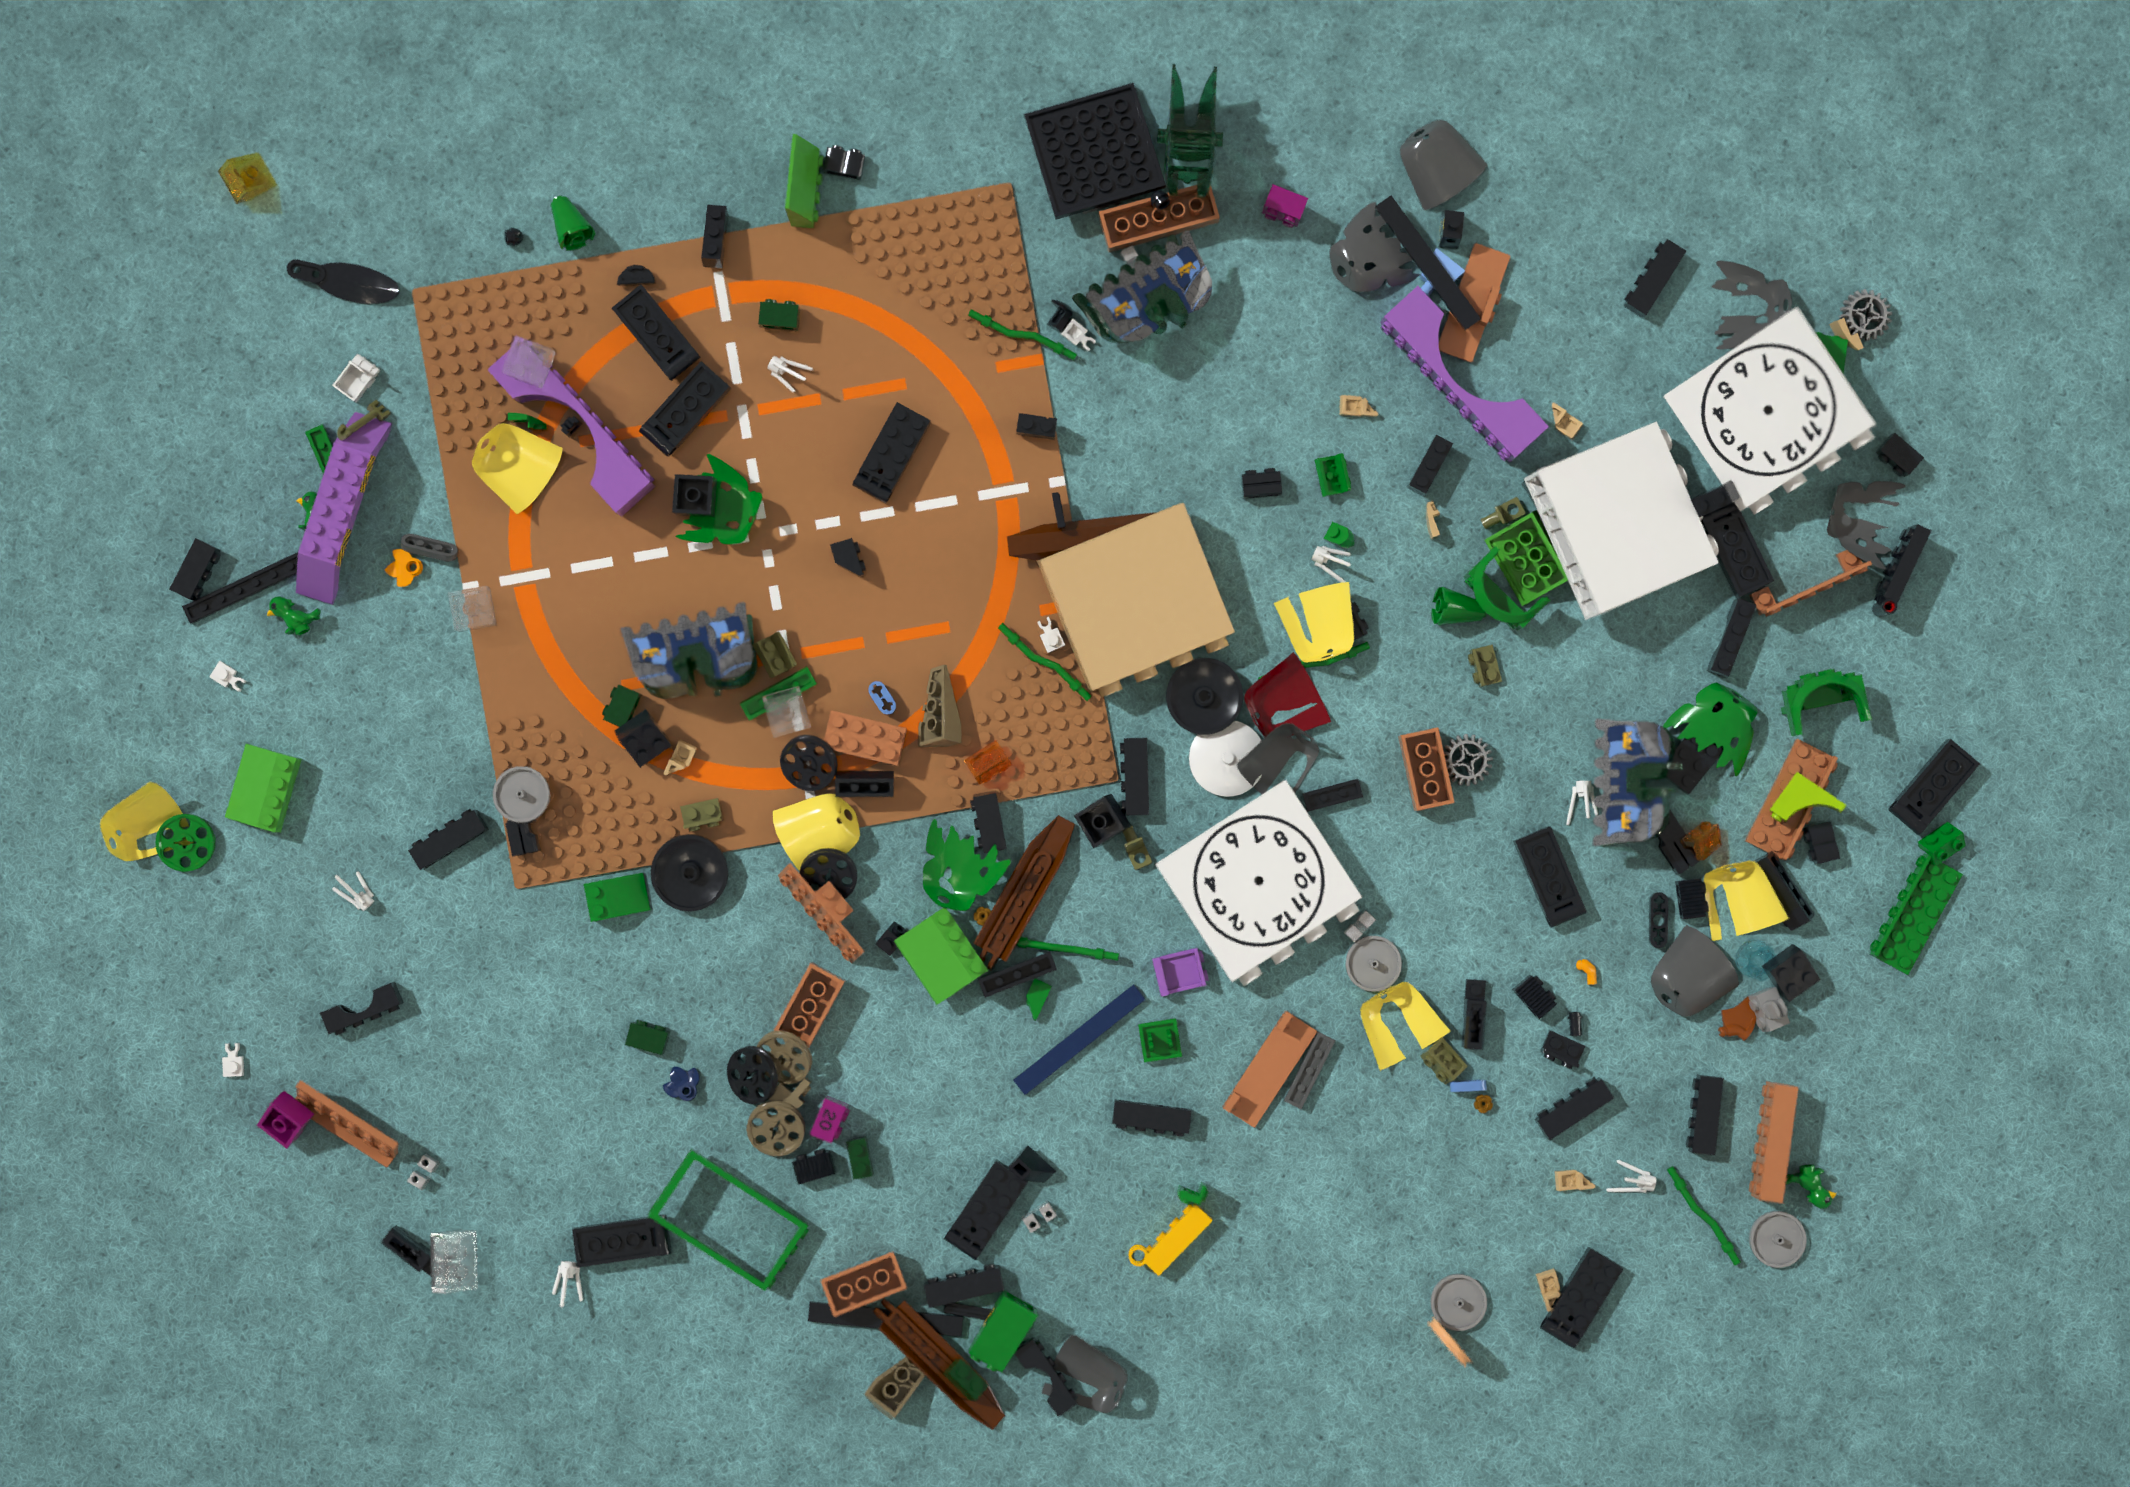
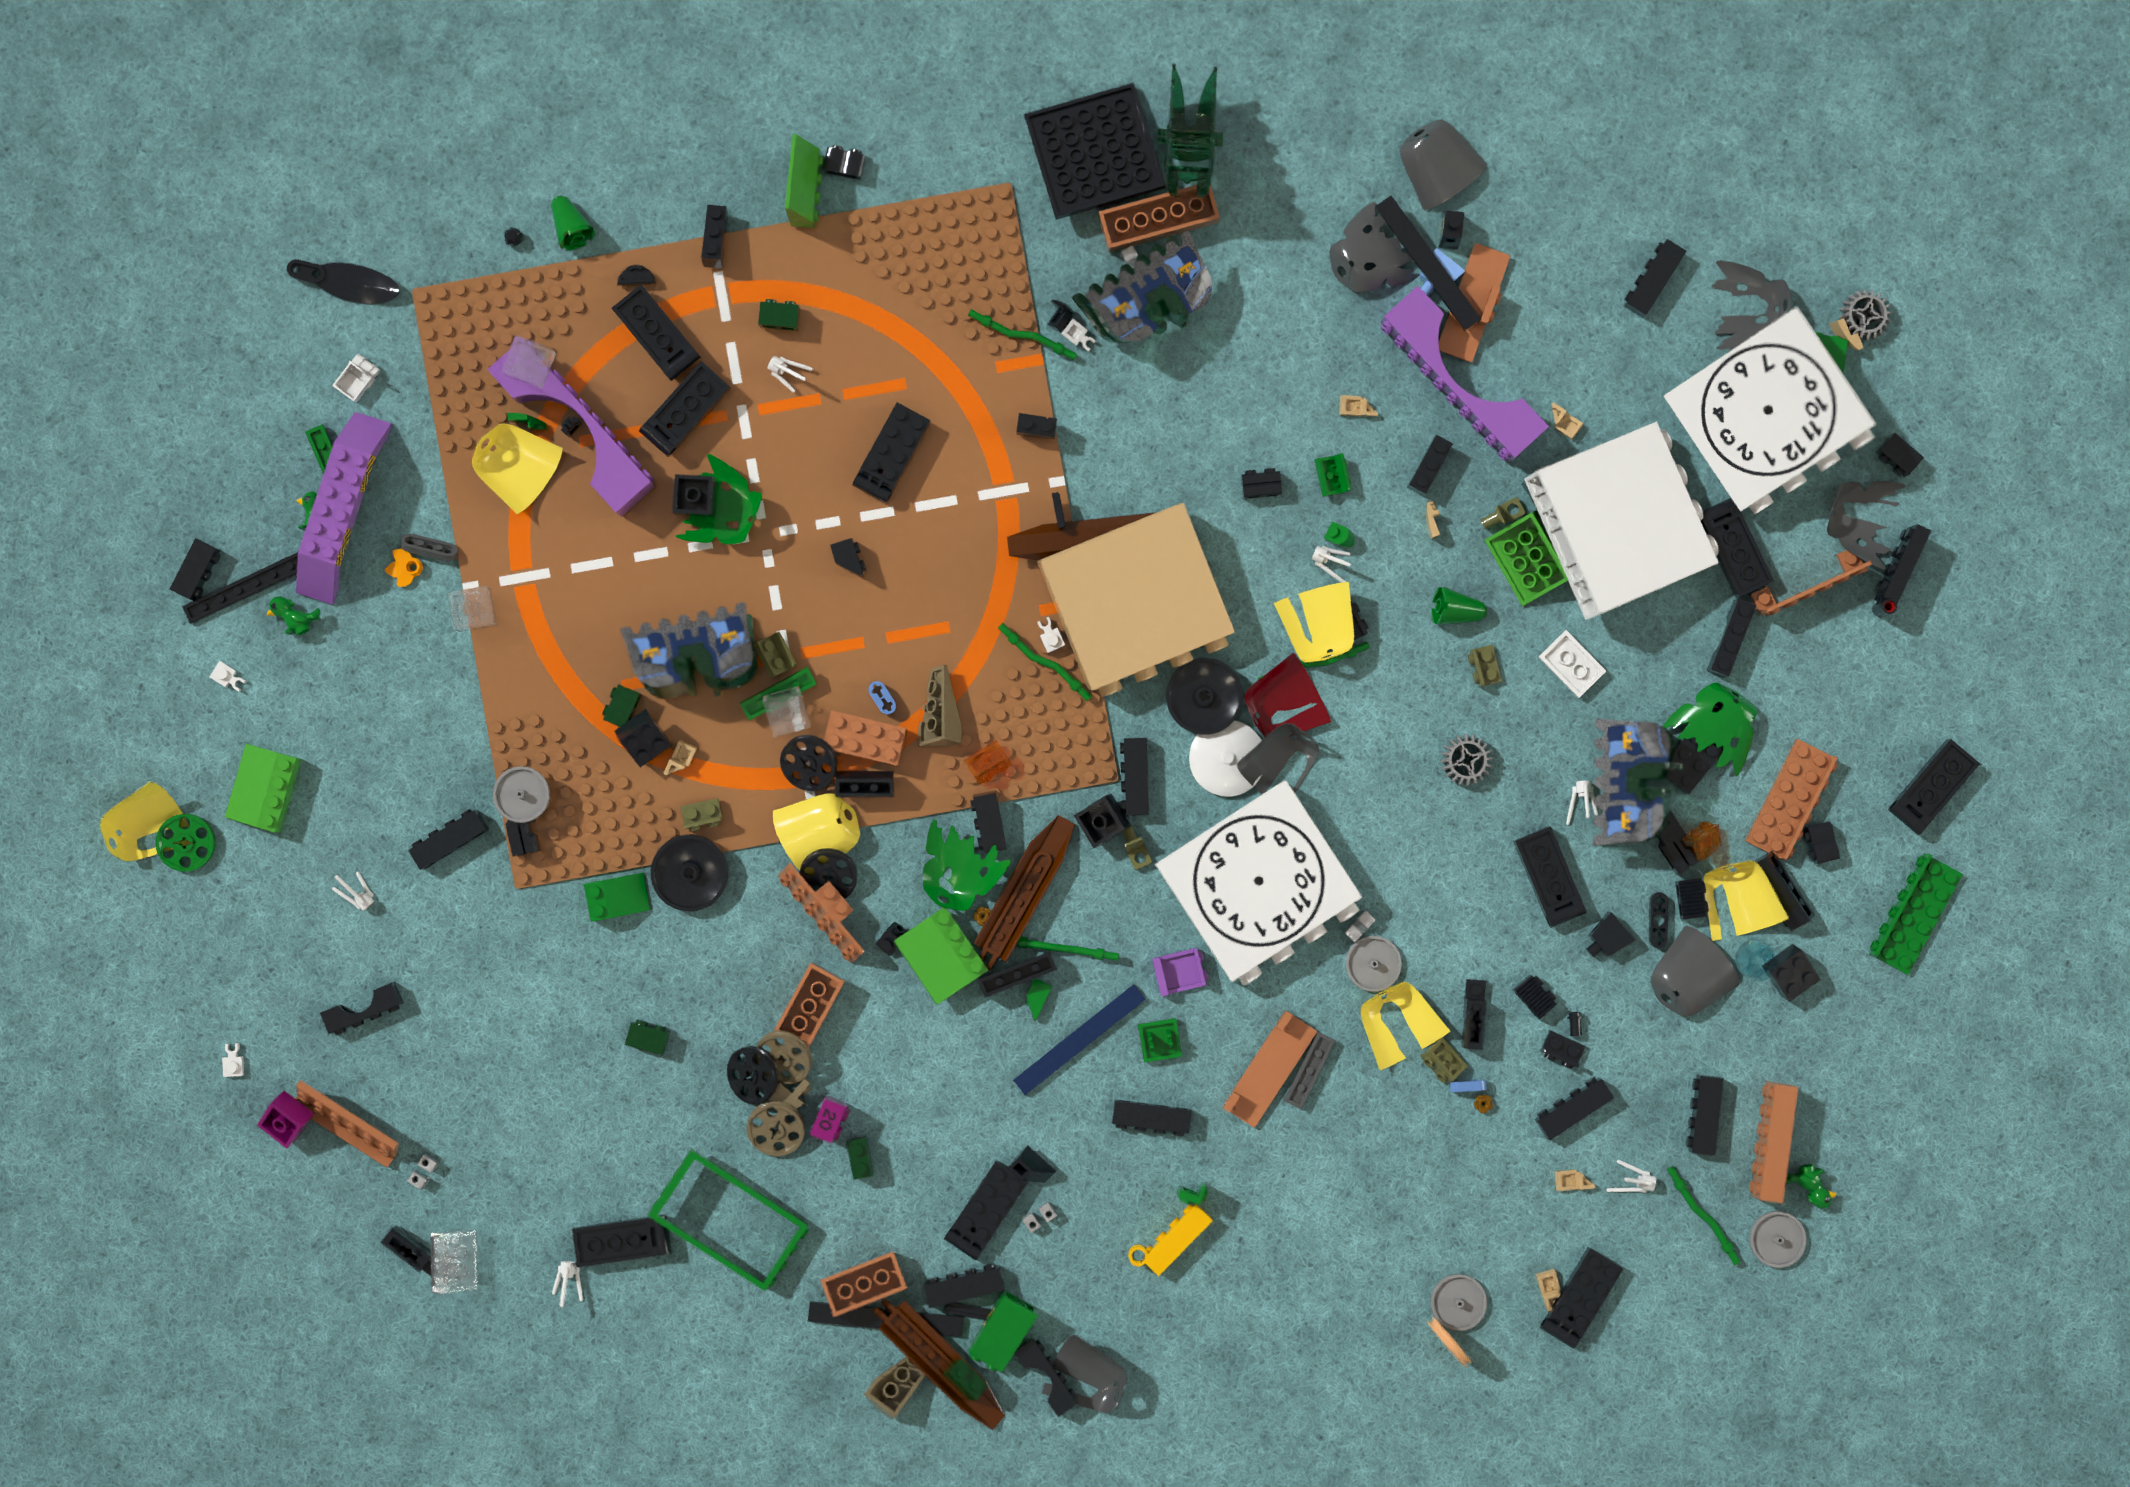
clear yellow slope [218,152,277,204] -> none
olive hinge [337,400,391,440] -> none
dark blue plate [663,1066,700,1101] -> none
black brick [792,1148,836,1185] -> none
black plate [1151,190,1170,211] -> none
magenta brick [1262,184,1308,228] -> none
black plate [1302,779,1363,812] -> none
nougat brick [1398,728,1455,811] -> none
green piece [1464,546,1551,631] -> none
light orange arm [1576,959,1597,985] -> none
black brick [1691,480,1740,517] -> none
dark orange arm [1718,996,1756,1041] -> none
light grey brick [1748,987,1790,1032] -> none
lime arch [1770,772,1846,823] -> none
green piece [1781,669,1872,737] -> none
green bracket [1918,822,1966,866] -> none
none -> white plate [1538,630,1606,698]
none -> black torso [1586,912,1635,958]

